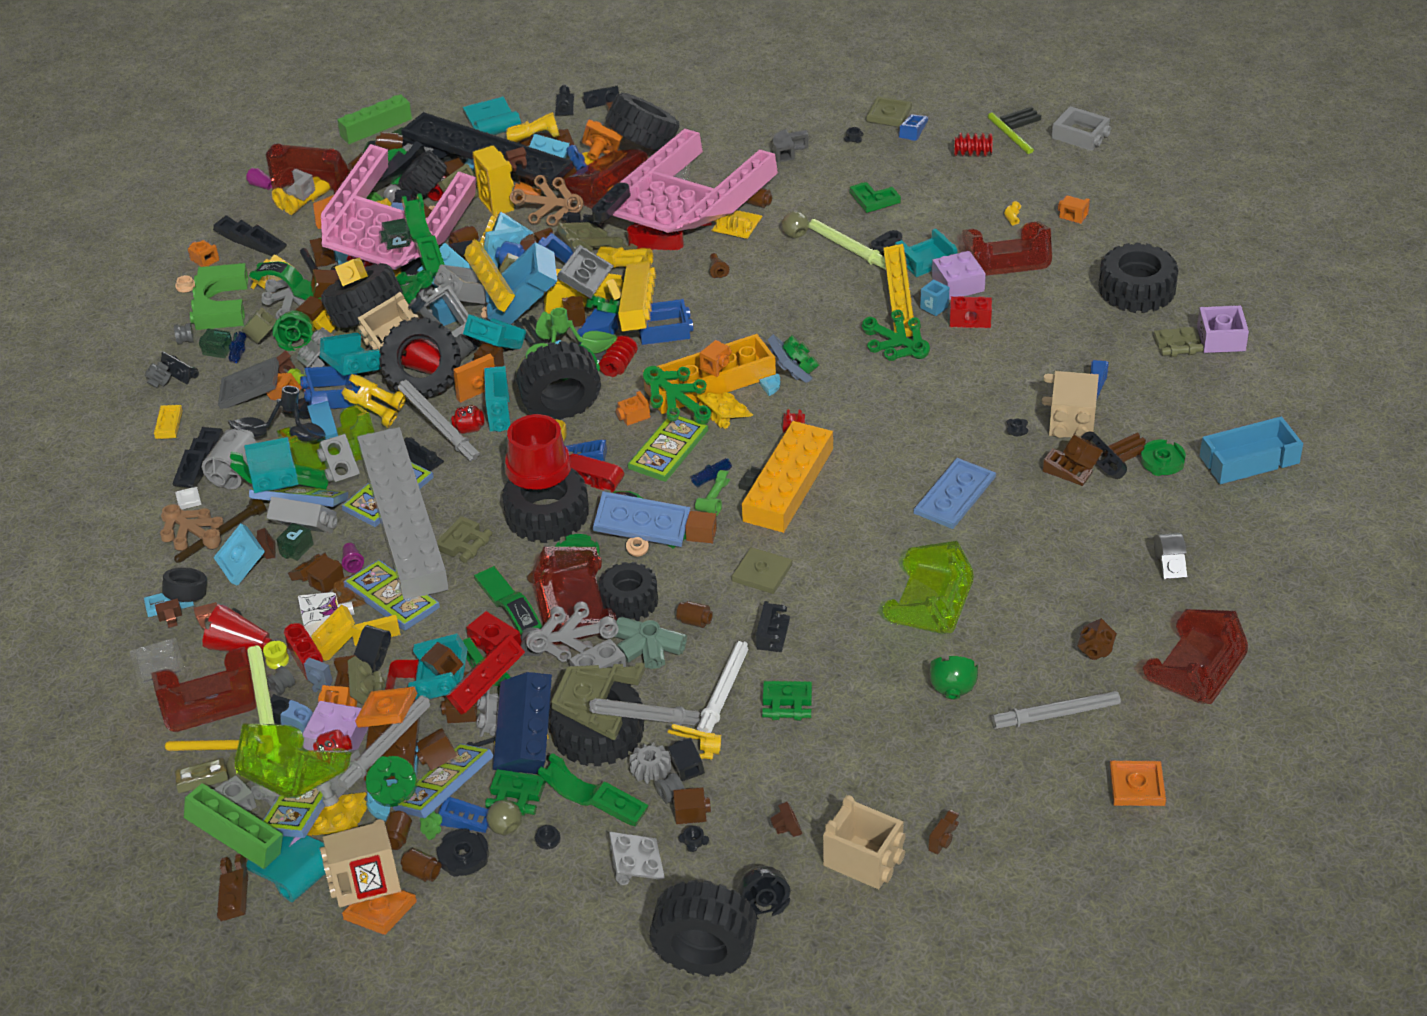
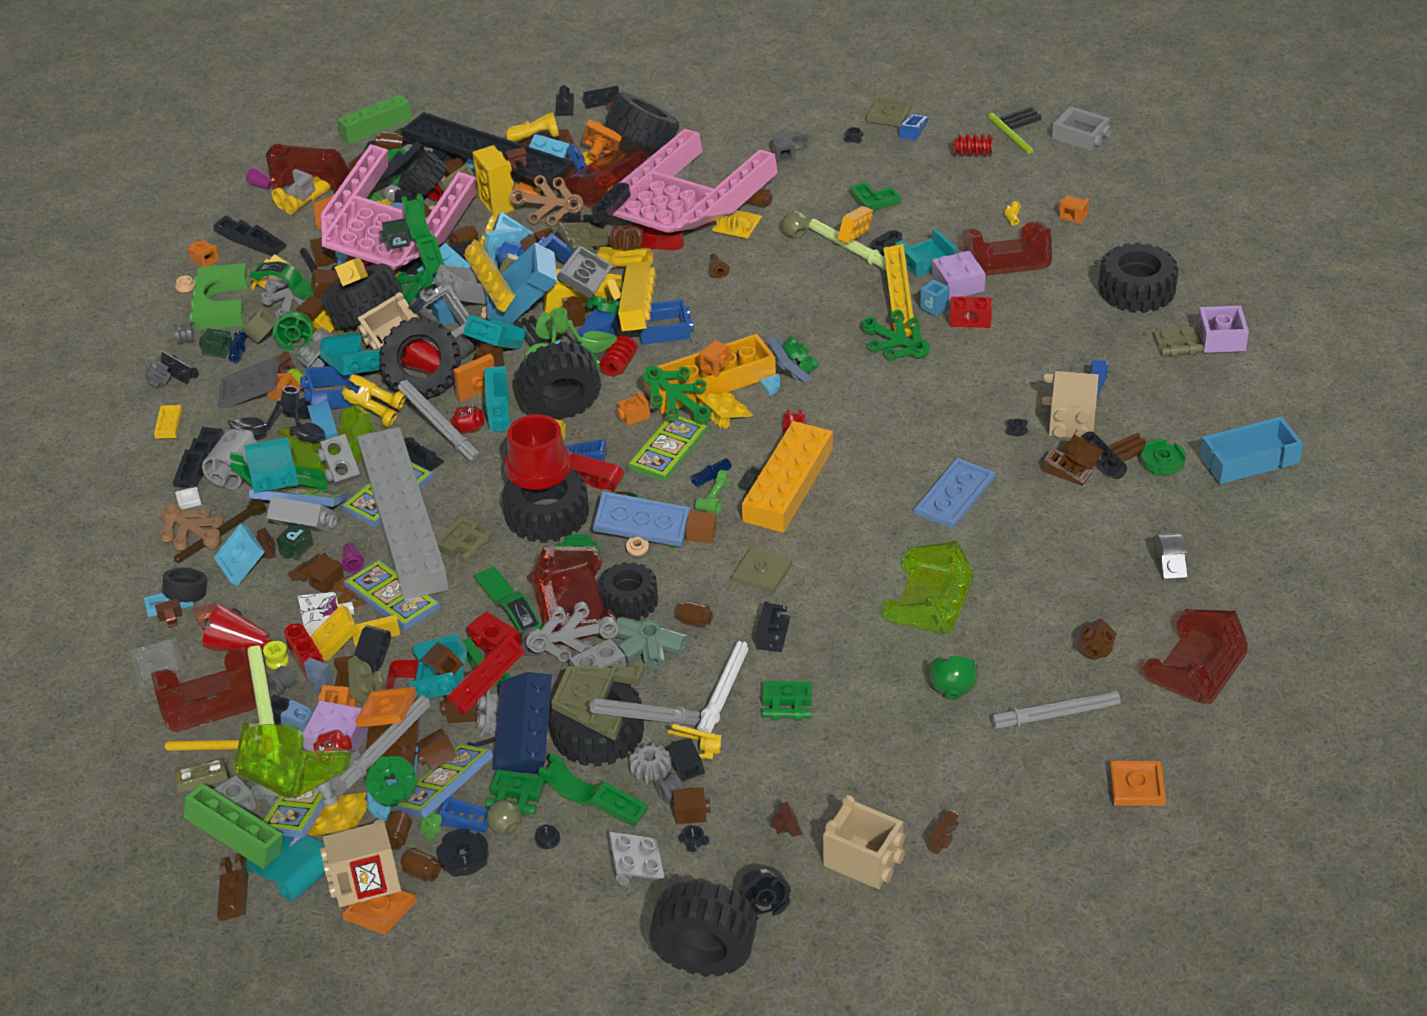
teal door [463,96,521,135] -> none
none -> reddish brown gear [610,225,643,250]
none -> light orange piece [838,206,873,243]

